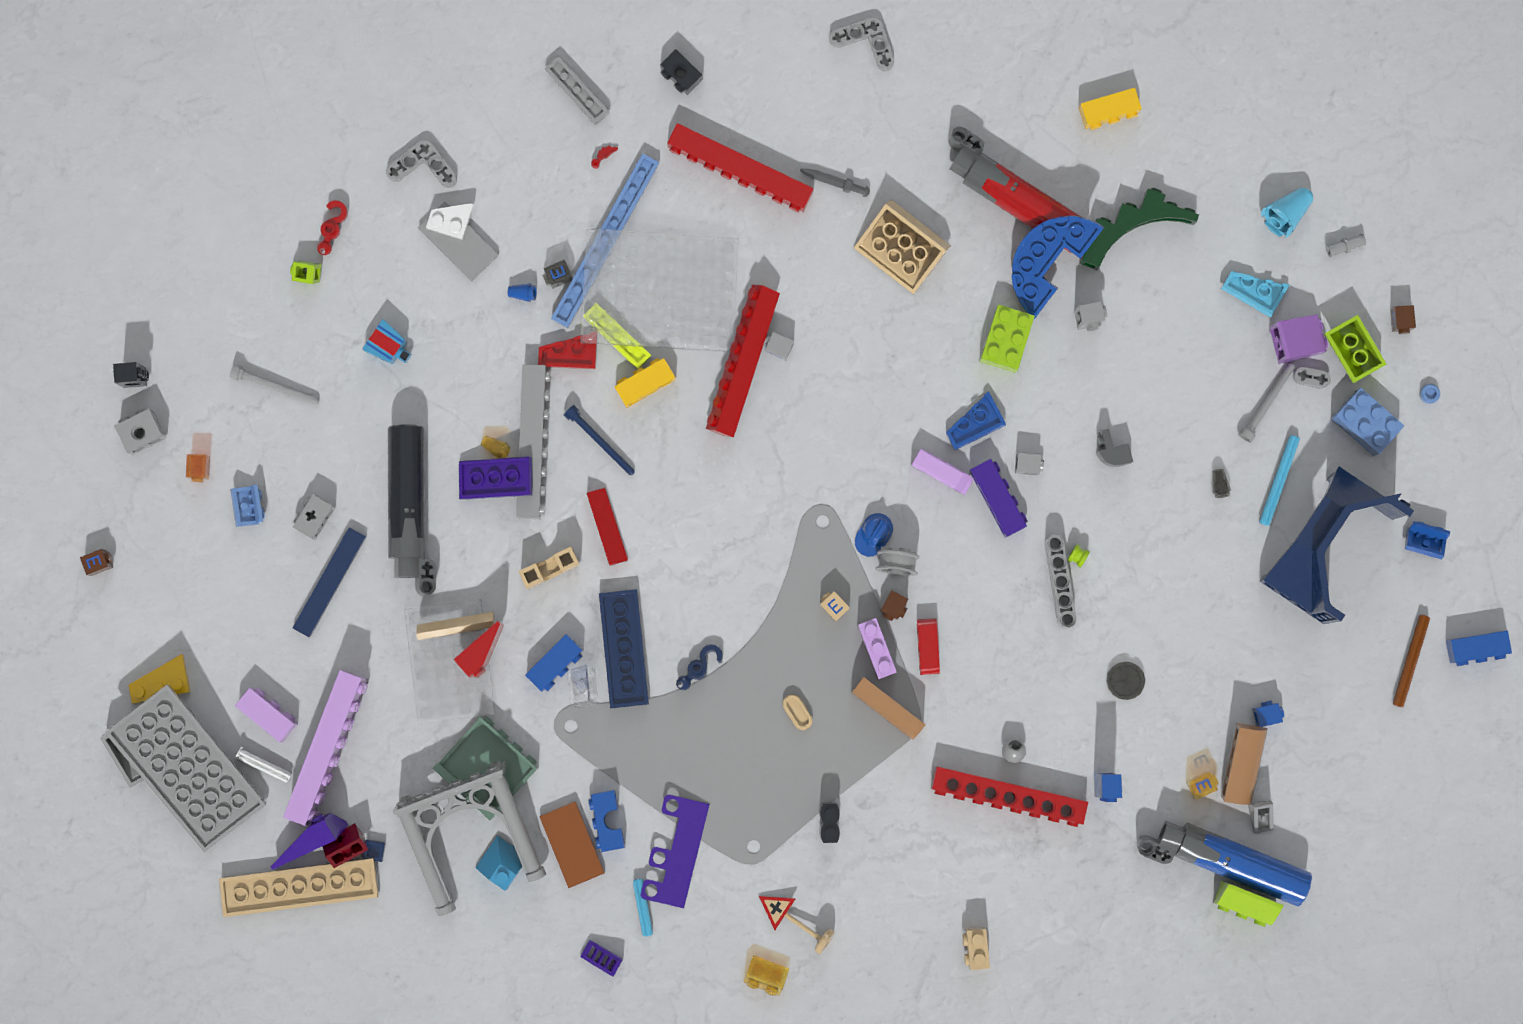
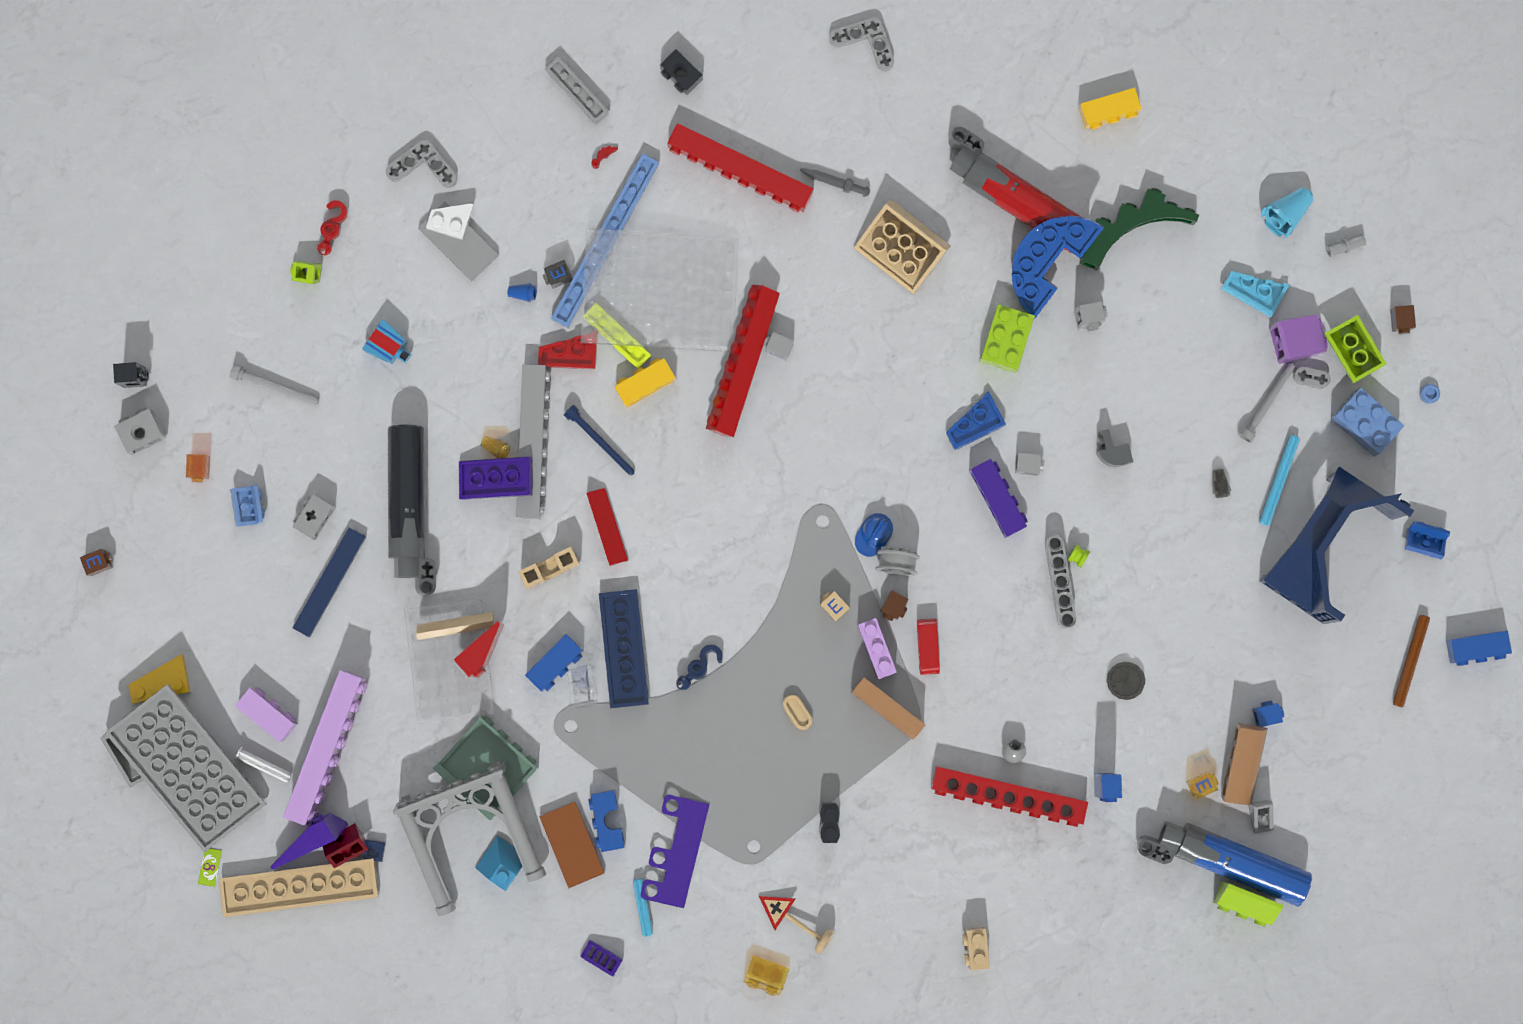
lavender piece [911,448,974,495] -> none
none -> lime sticker [198,848,222,887]

